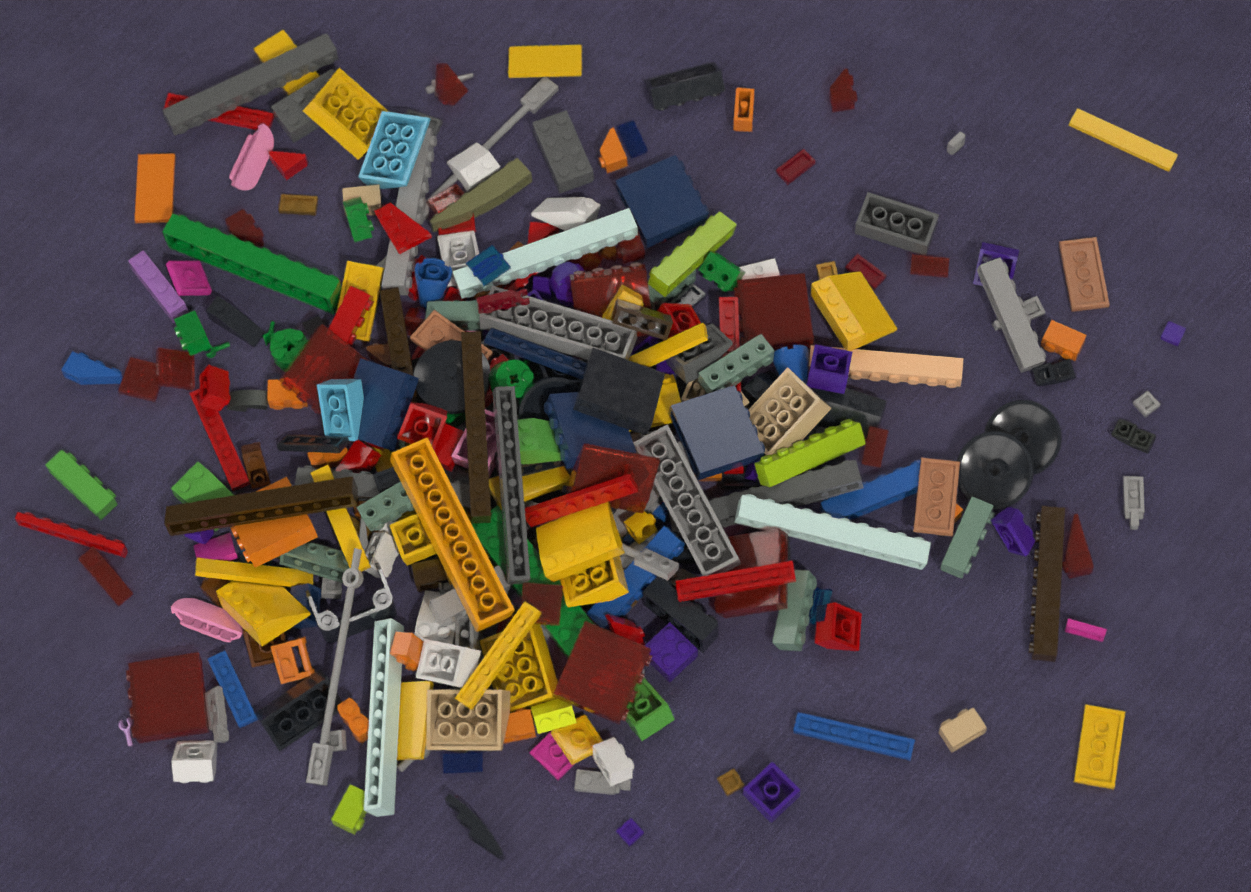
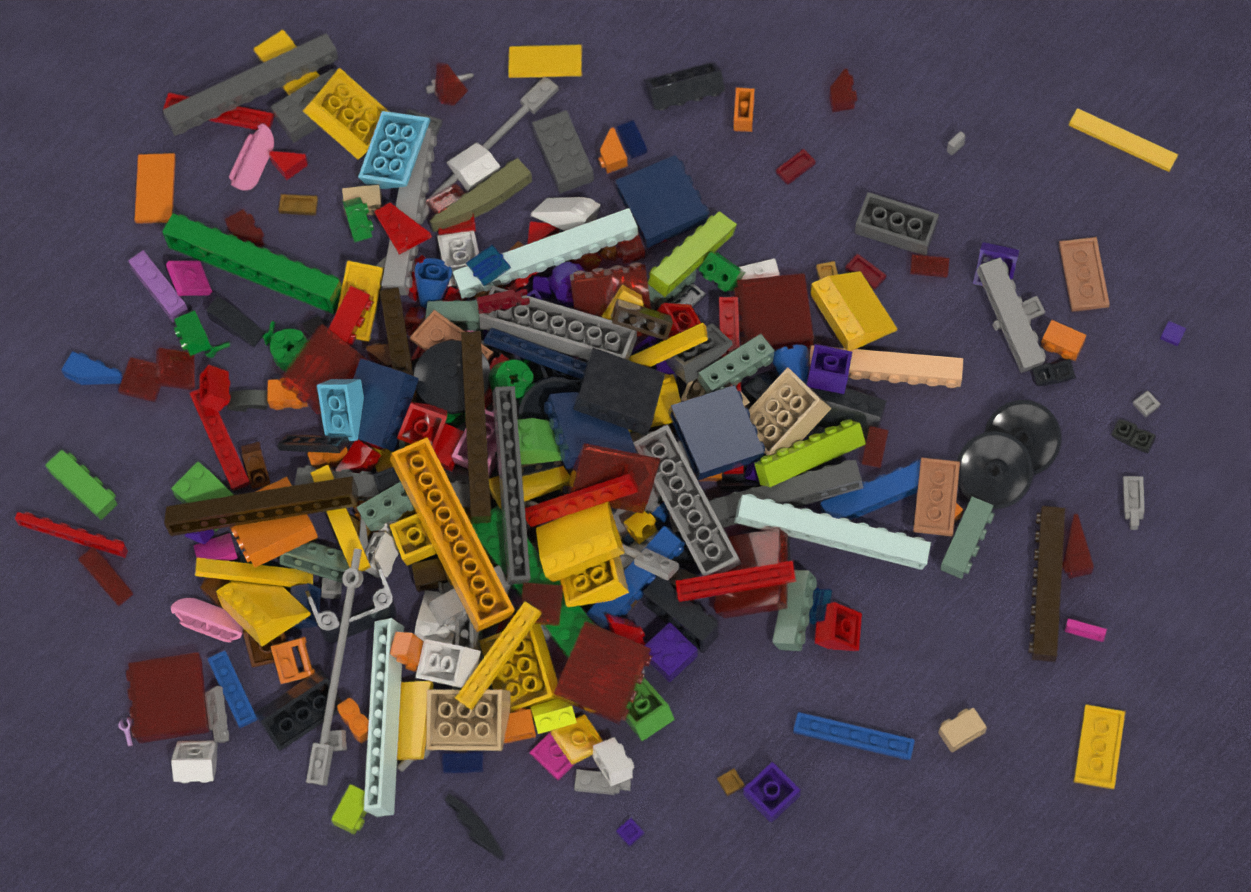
dark purple slope [990,507,1035,556] -> none

